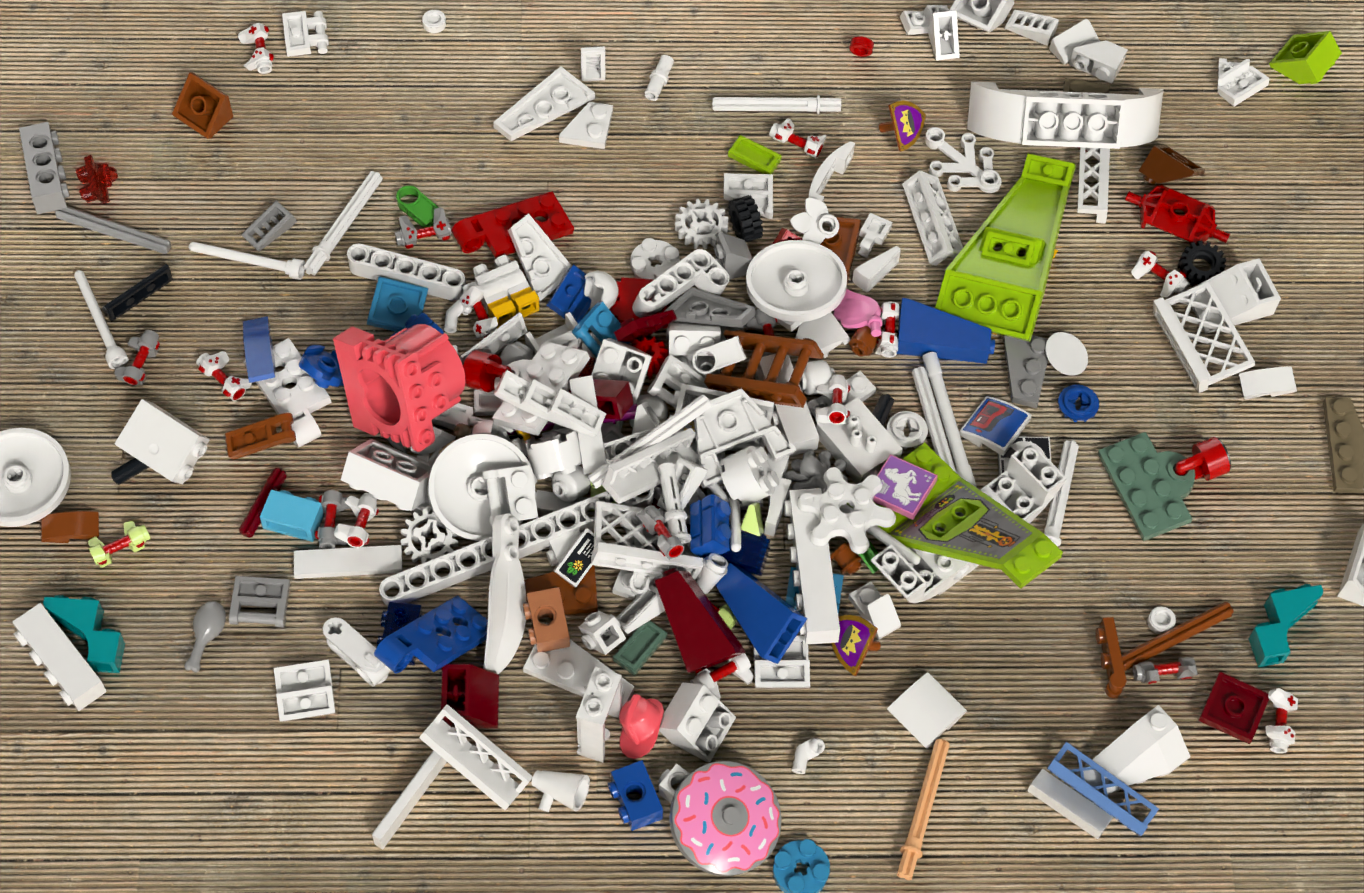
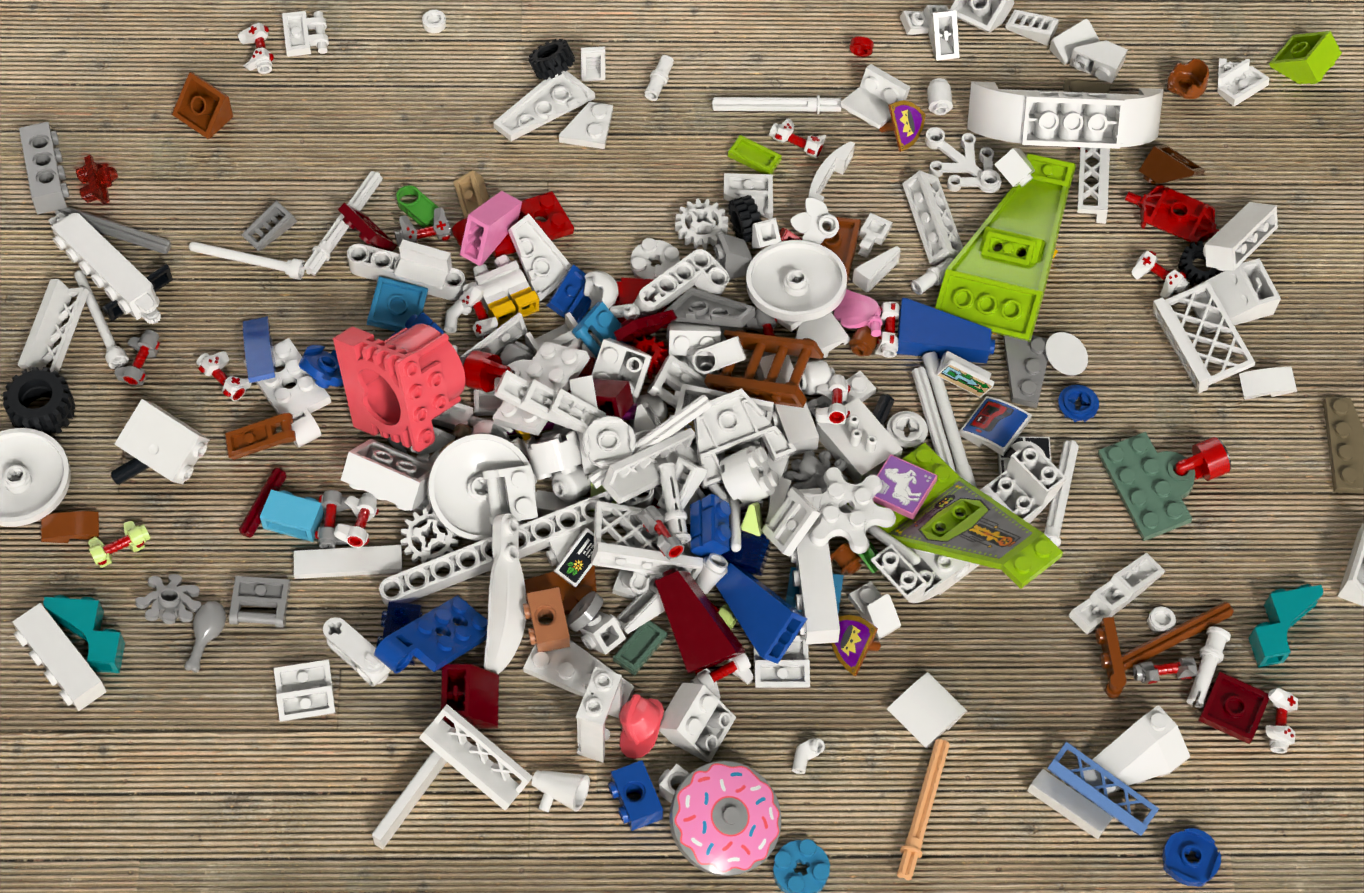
none -> black tyre [3,367,75,437]
none -> white fence [18,279,89,373]
none -> white hinge [48,212,161,324]
none -> light grey animal [135,574,201,625]
none -> dark red plate [338,202,398,252]
none -> white panel [394,240,452,290]
none -> tan slope [453,170,489,219]
none -> bright pink slope [459,191,522,266]
none -> black tyre [528,39,575,80]
none -> light grey piece [566,591,604,632]
none -> white tile [582,416,636,469]
none -> white arm [610,303,640,320]
none -> white slope [752,218,781,248]
none -> white plate [761,487,821,557]
none -> white bracket [840,64,910,129]
none -> white pin [911,257,954,295]
none -> white brick [927,78,953,115]
none -> panel [936,351,995,398]
none -> white slope [994,148,1035,187]
none -> white slope [1068,553,1165,635]
none -> blue plate [1162,828,1221,887]
none -> dark orange hair [1167,58,1209,99]
none -> white pin [1186,626,1231,708]
none -> white brick [1203,202,1278,271]

